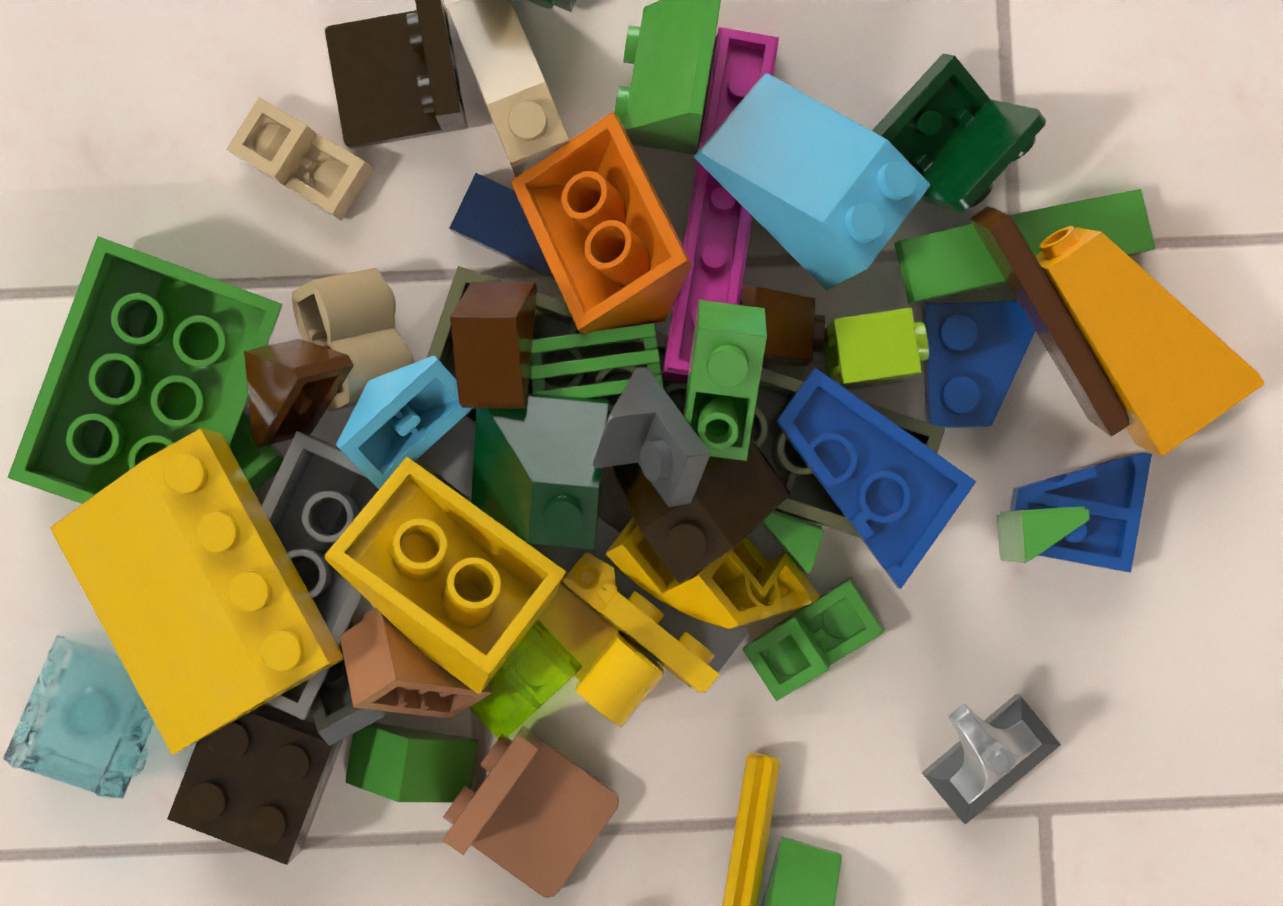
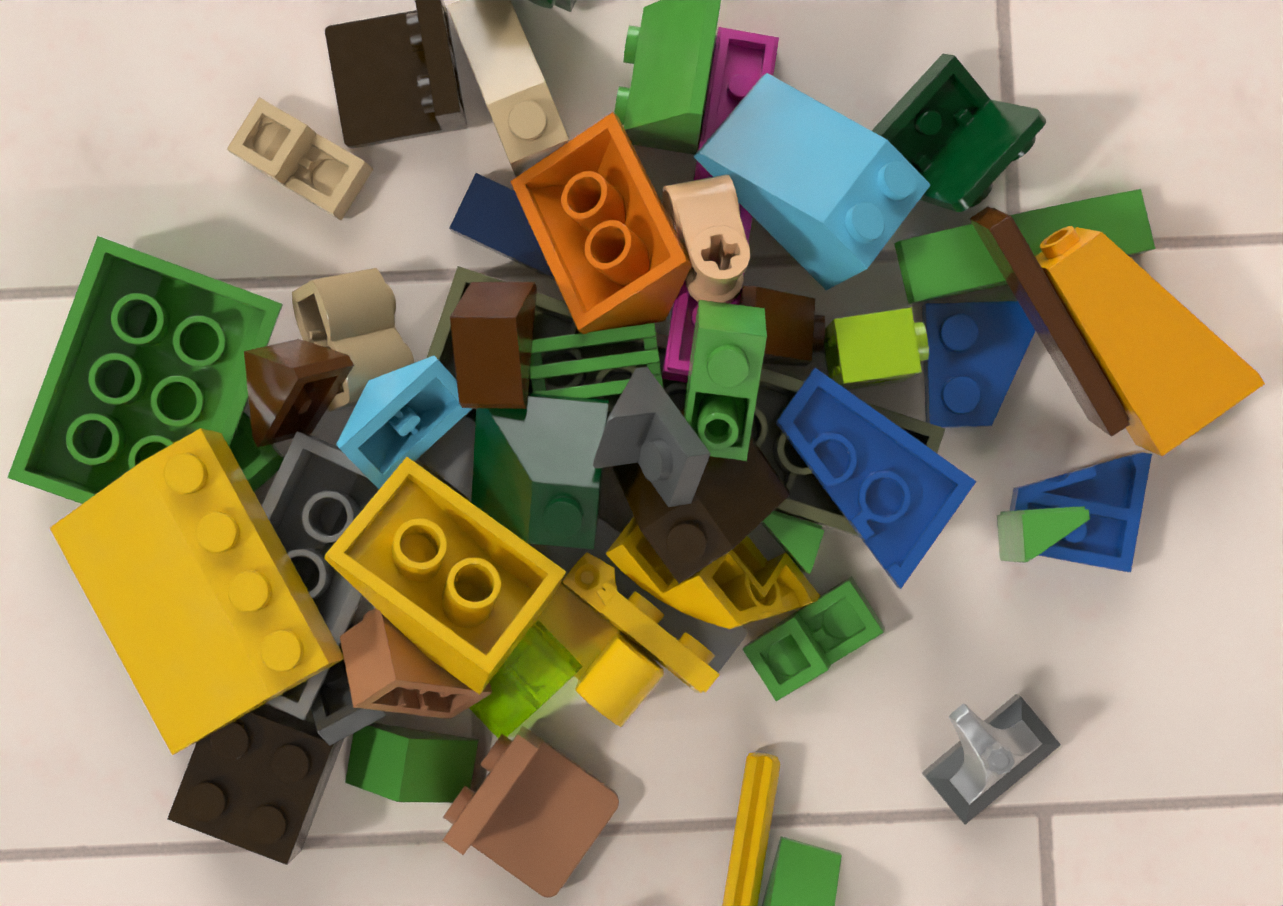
clear light blue slope [3,635,154,798] -> none
none -> light nougat piece [662,174,750,304]

